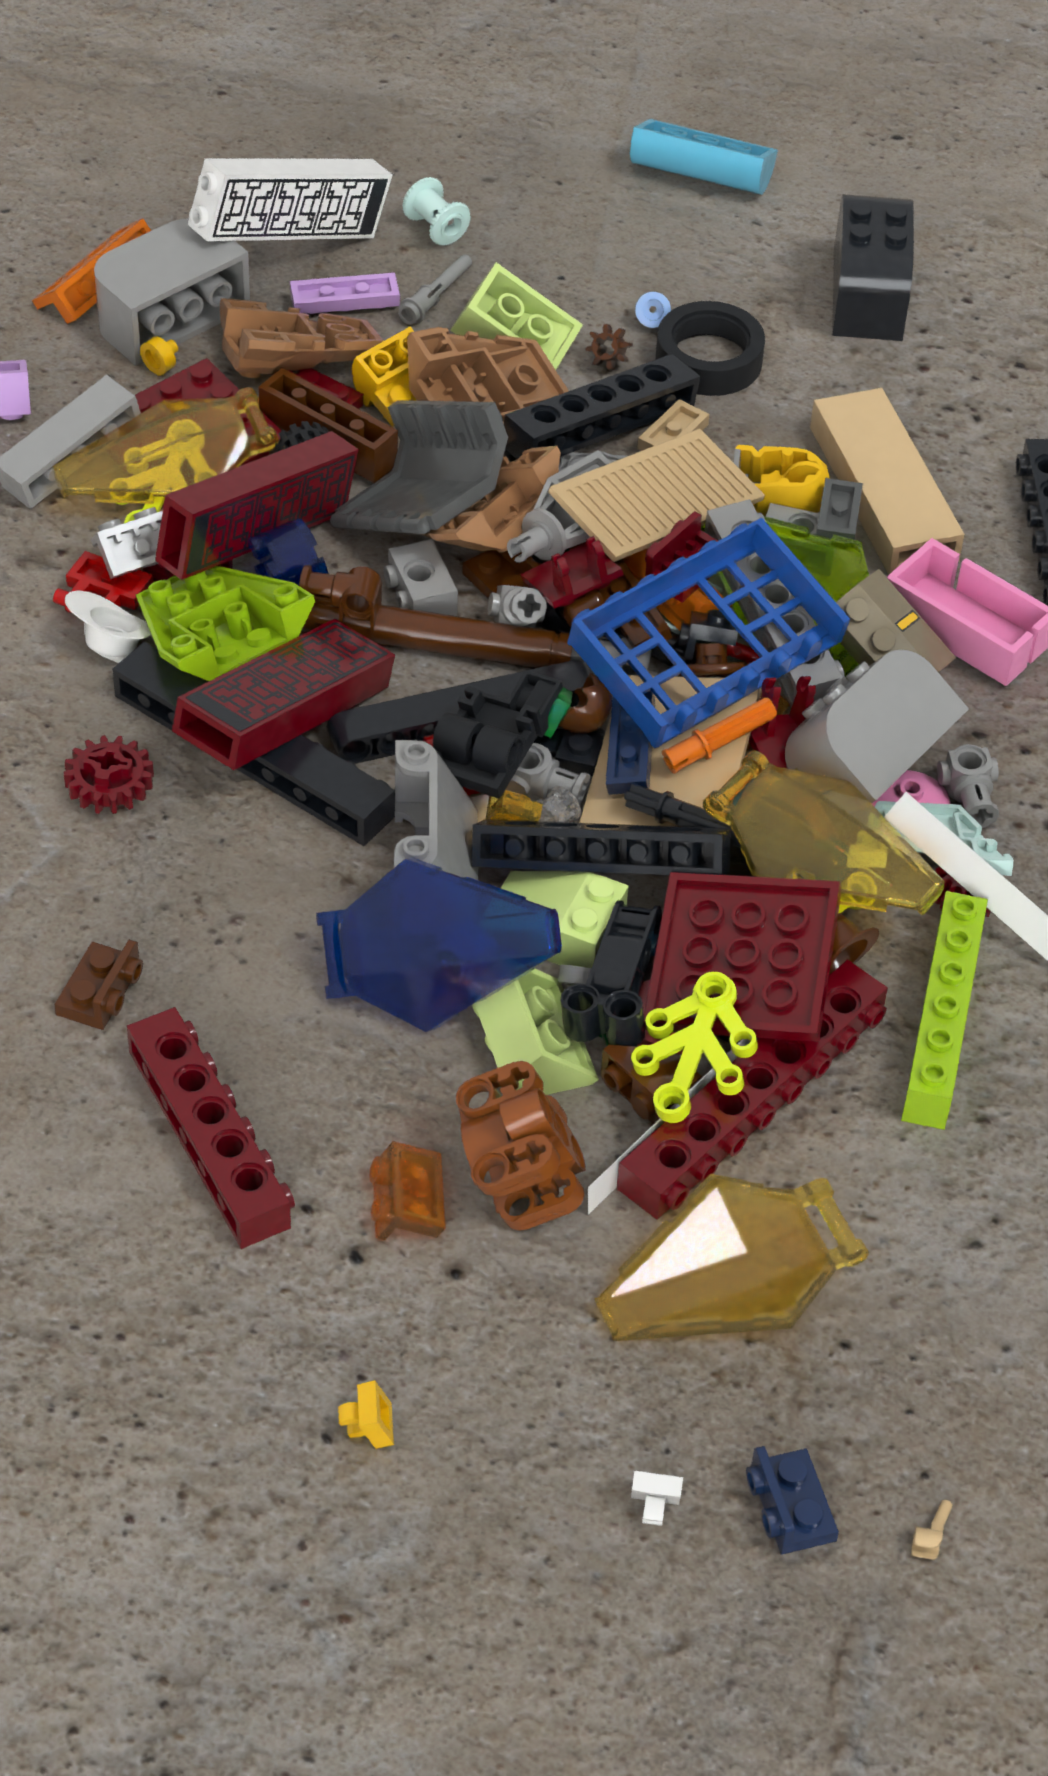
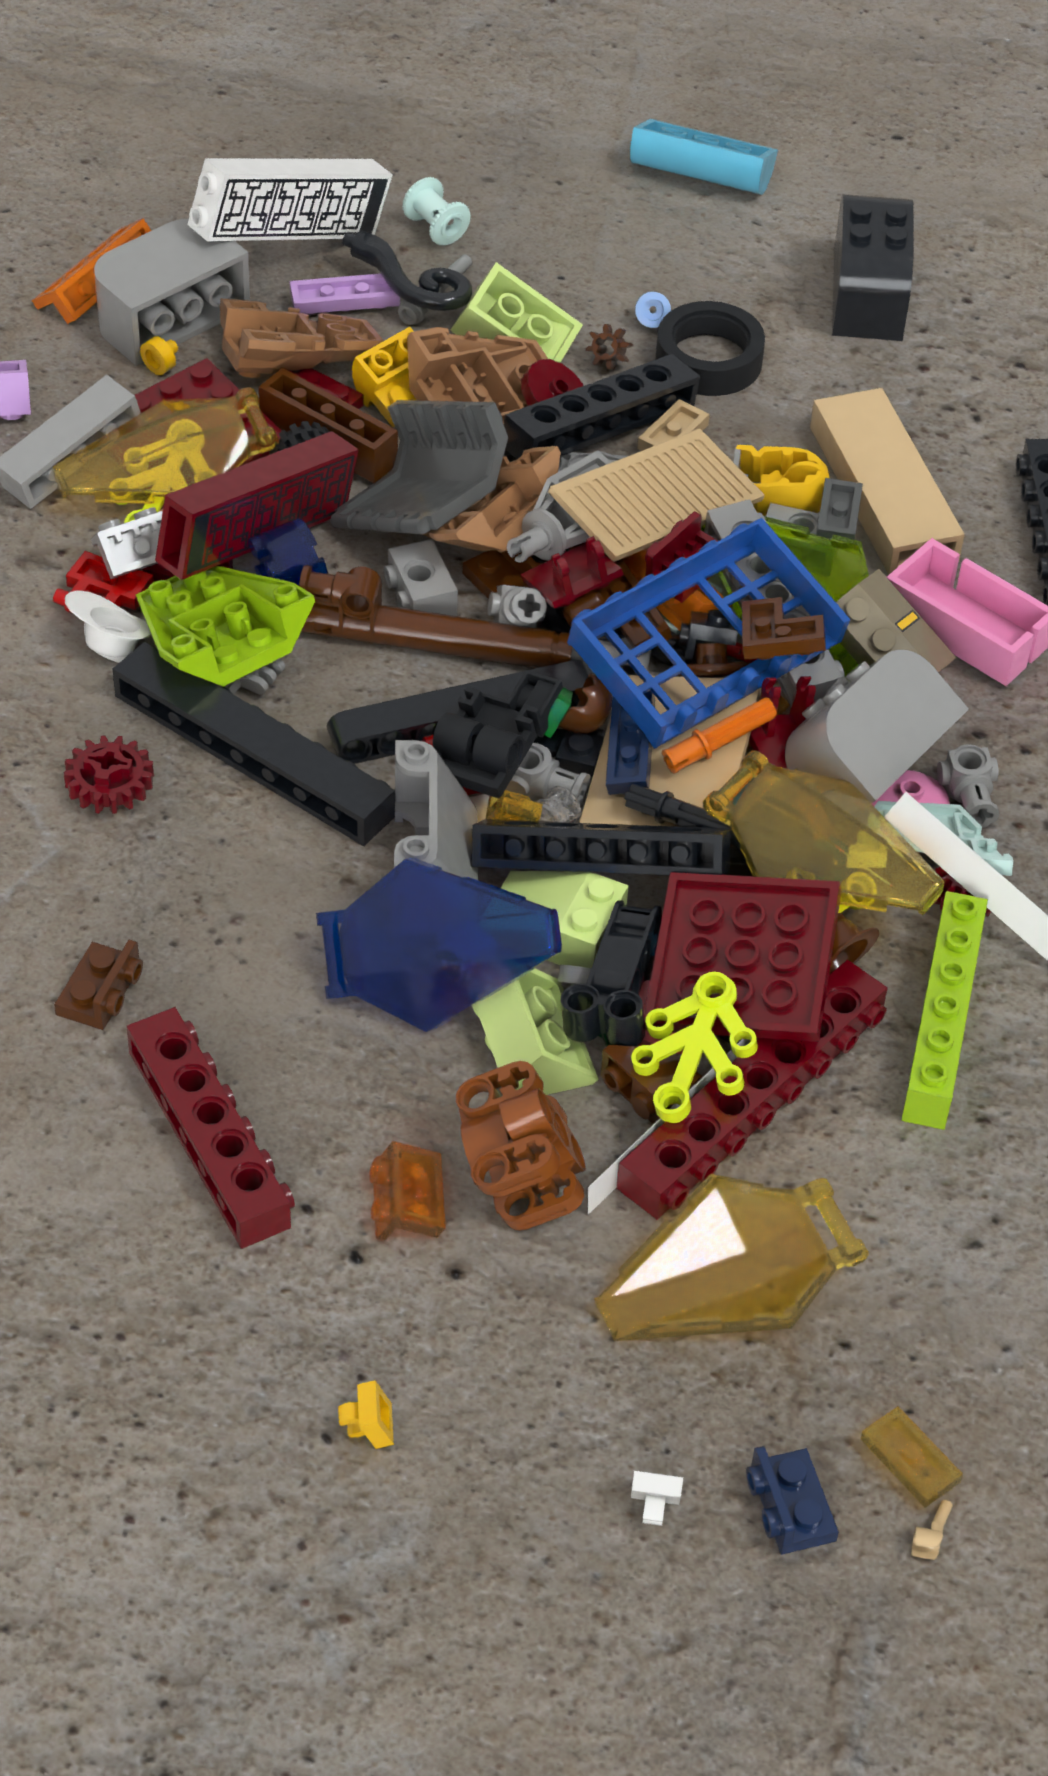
dark red brick [172,619,395,770] -> none
none -> black plant [342,230,472,311]
none -> dark red plate [521,359,584,406]
none -> reddish brown plate [742,597,826,660]
none -> clear yellow plate [861,1406,963,1508]

